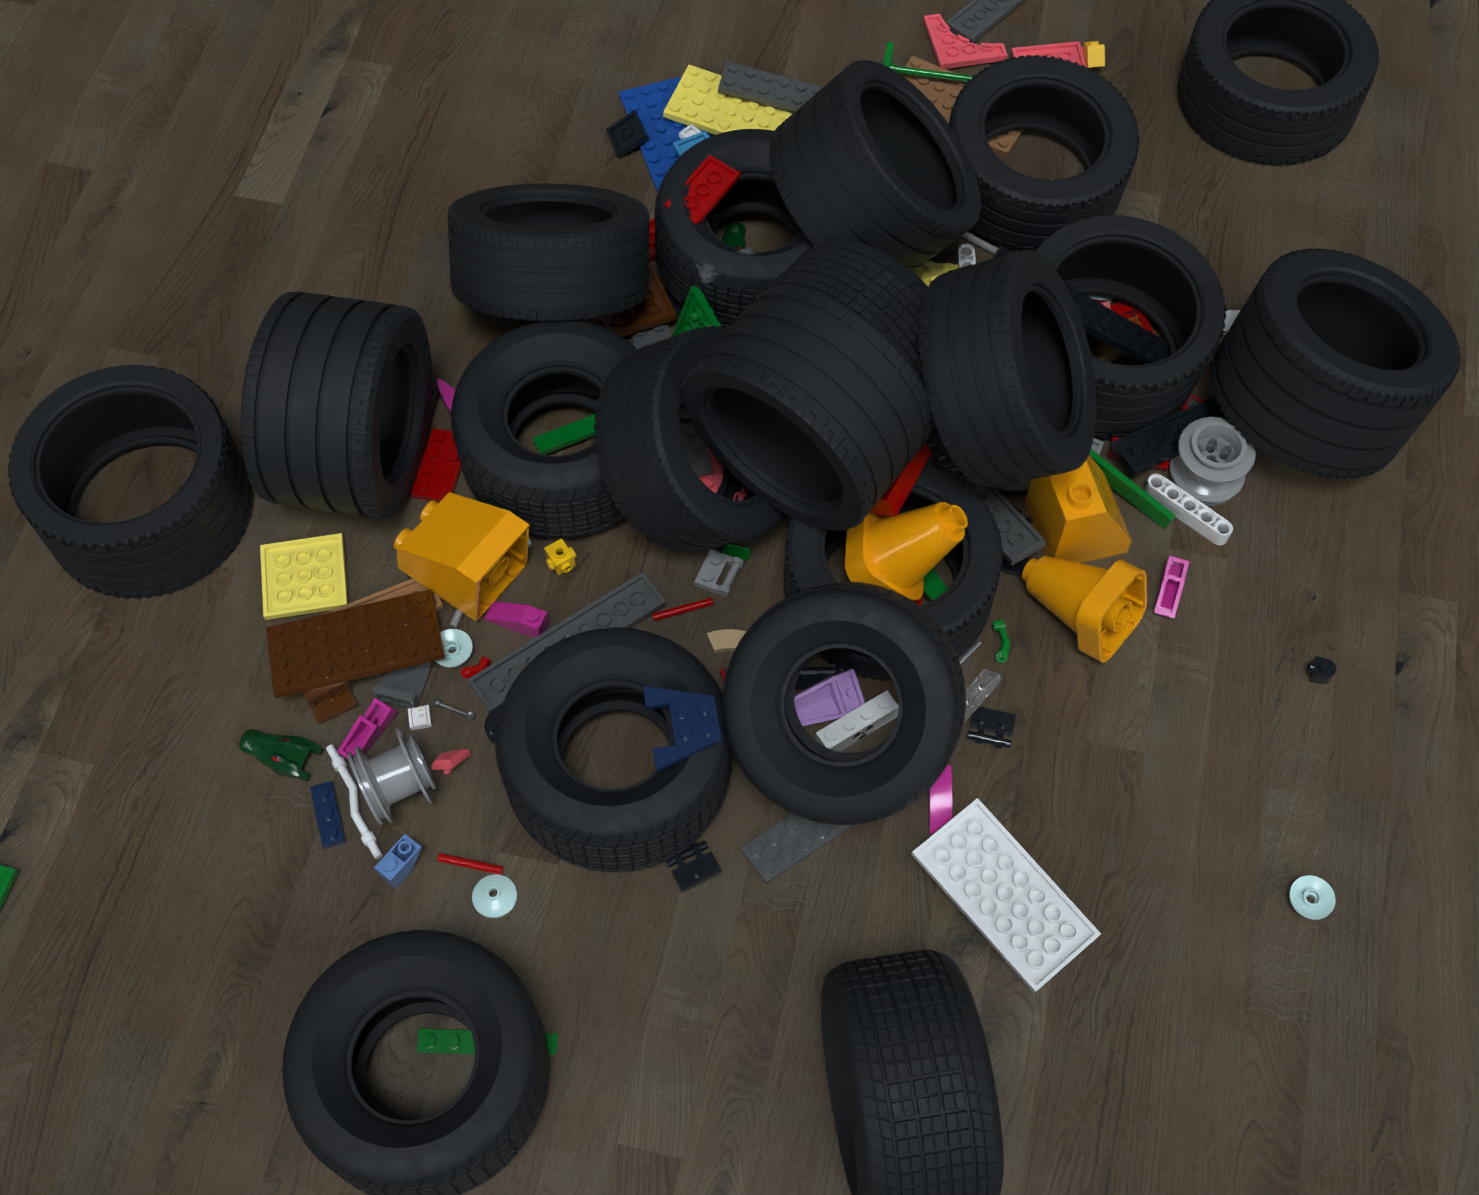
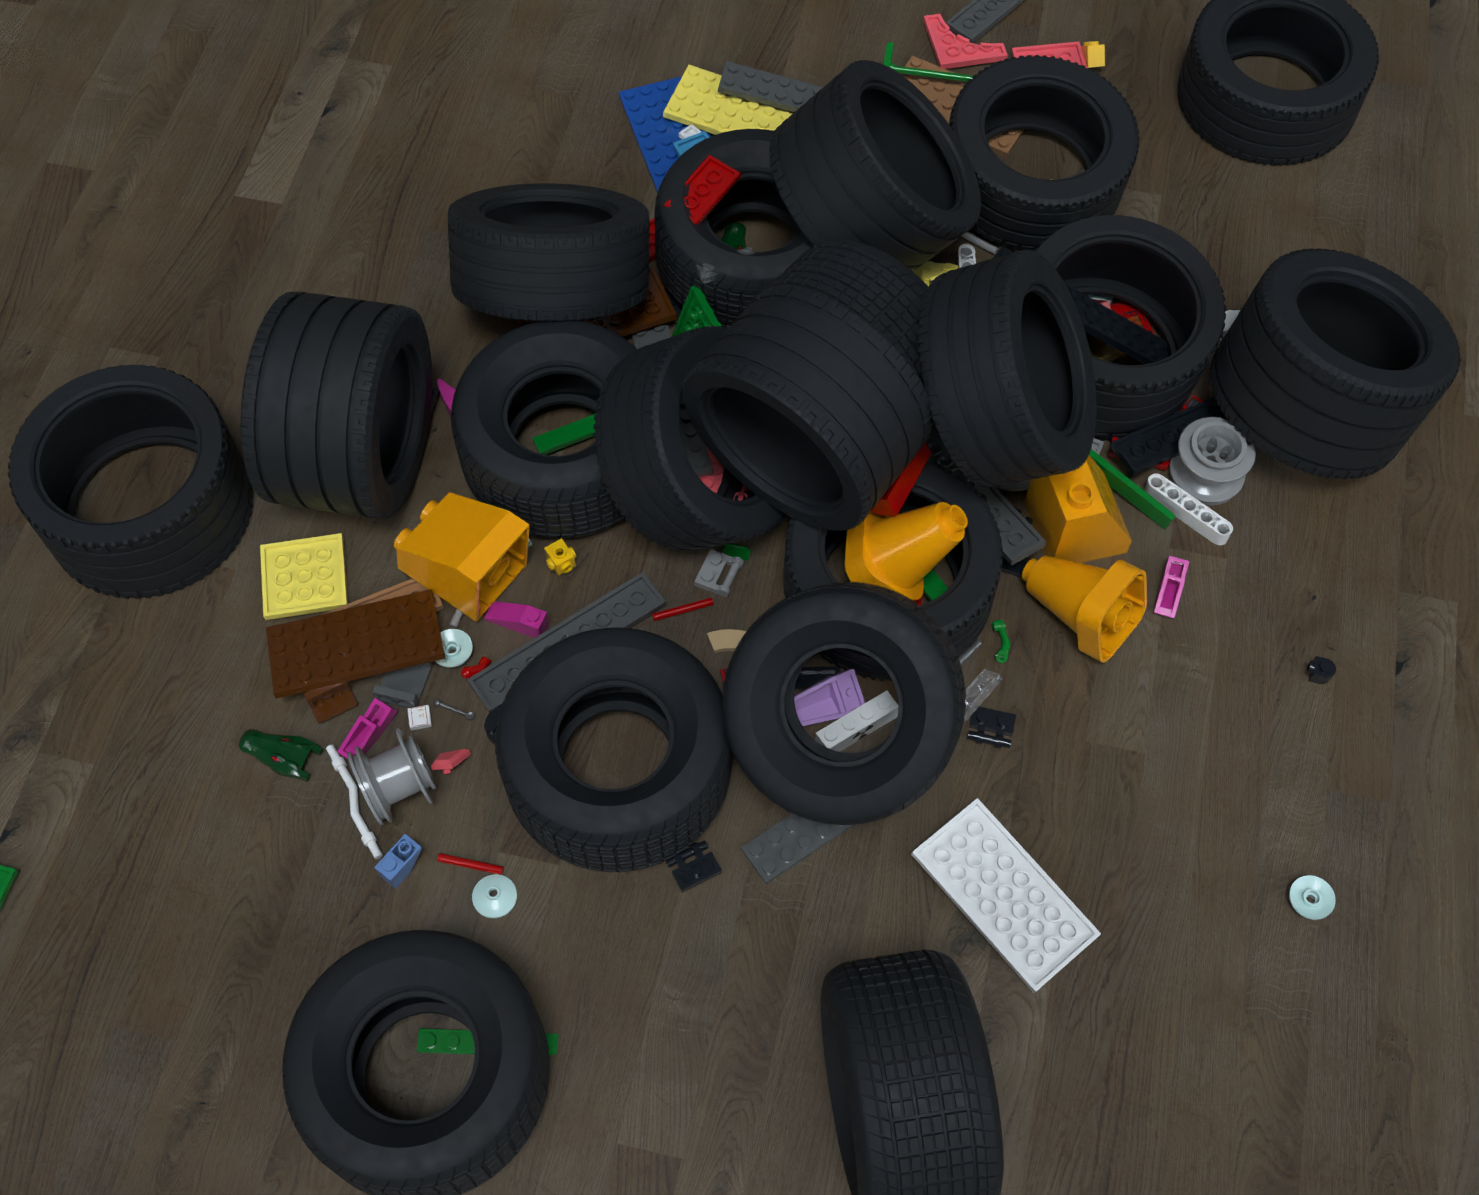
dark blue plate [310,781,346,849] -> none
red plate [411,428,462,502] -> none
black plate [606,110,649,158] -> none
dark blue wing [643,686,722,773] -> none
dark pink slope [928,765,952,836] -> none

